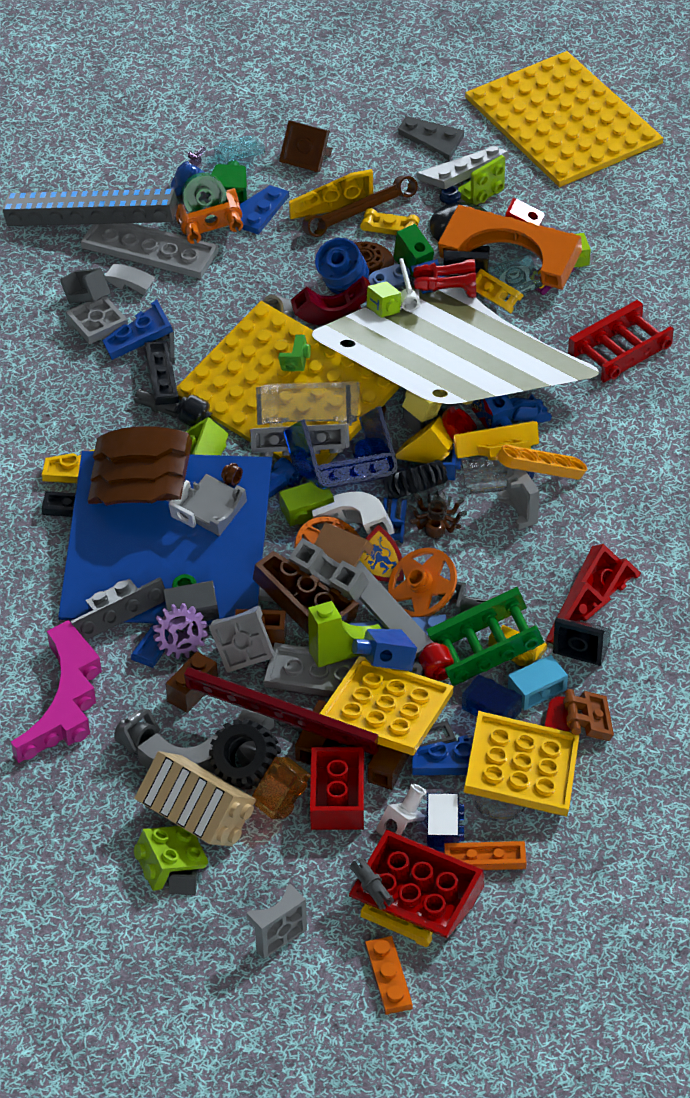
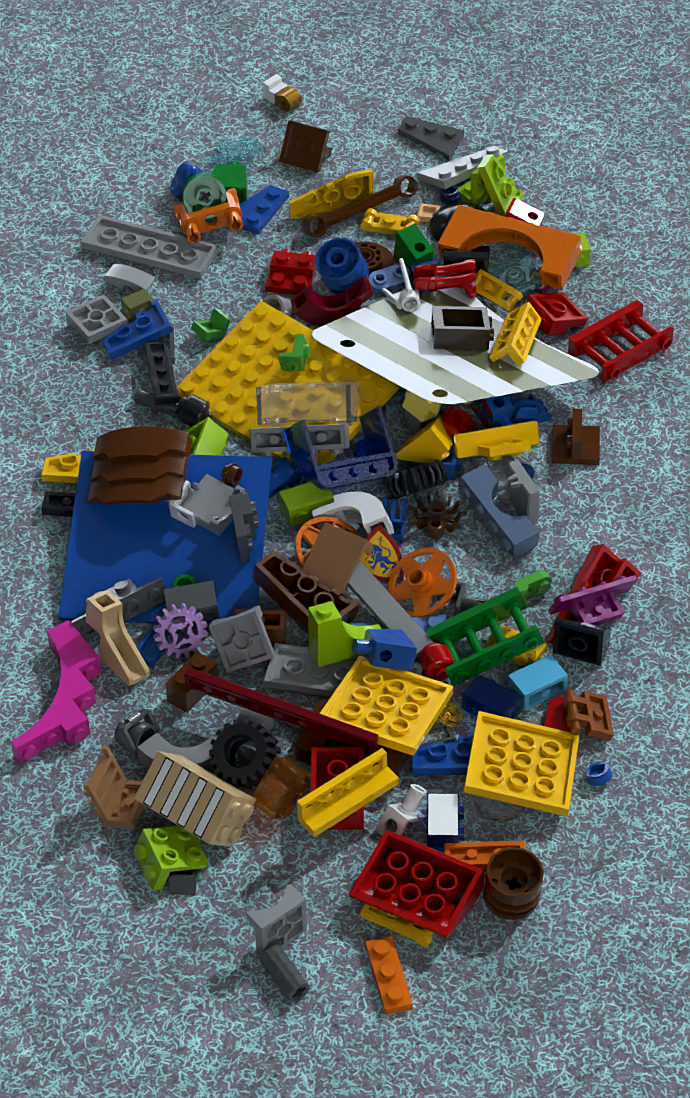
dark grey brick [2,189,178,226] -> none
dark grey panel [60,268,111,304] -> none
clear purple hand [188,146,206,167] -> none
light grey arch [289,538,369,602] -> none
dark grey pin [350,857,394,910] -> none
lime brick [366,281,401,318] -> none
yellow plate [465,51,663,187] -> none
light orange beam [496,445,588,480] -> none
none -> medium nougat plate [83,745,145,829]
none -> tan arch [86,590,150,686]
none -> olive brick [120,289,155,323]
none -> bright green bracket [191,308,230,341]
none -> dark grey plate [229,492,259,563]
none -> dark grey axle [259,944,310,1002]
none -> leg [263,74,302,112]
none -> red plate [265,249,317,295]
none -> yellow fence [297,748,399,837]
none -> light nougat tile [417,203,441,223]
none -> dark brown window [431,306,494,350]
none -> clear yellow tile [438,703,464,727]
none -> sand blue arch [459,464,539,558]
none -> lime wing [477,154,524,216]
none -> reddish brown wheel [483,847,544,920]
none -> yellow fence [489,302,541,366]
none -> bright green plate [513,570,552,603]
none -> red plate [526,292,588,336]
none -> magenta bracket [548,575,638,625]
none -> reddish brown bracket [552,409,600,465]
none -> blue tile [585,762,613,786]

